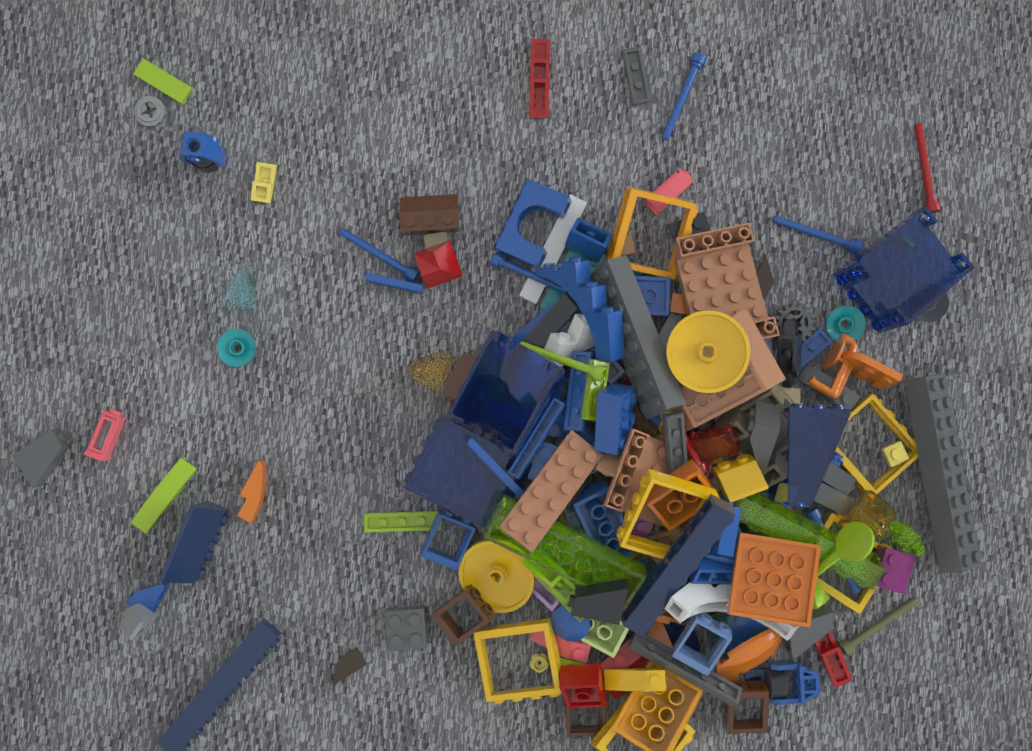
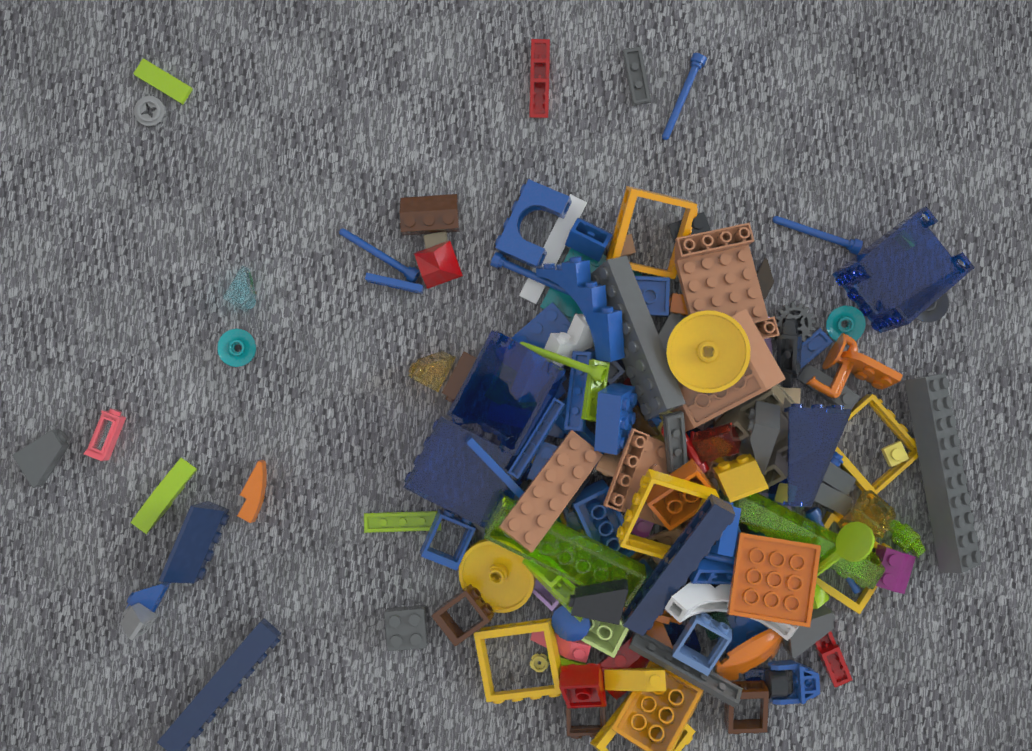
blue piece [179,131,226,173] -> none
light yellow slope [251,162,277,203] -> none
dark brown slope [332,647,367,684] -> none
black beam [506,291,579,372] -> none
coral window [642,168,692,216] -> none
olive piece [838,597,919,657] -> none
red piece [915,123,941,214] -> none

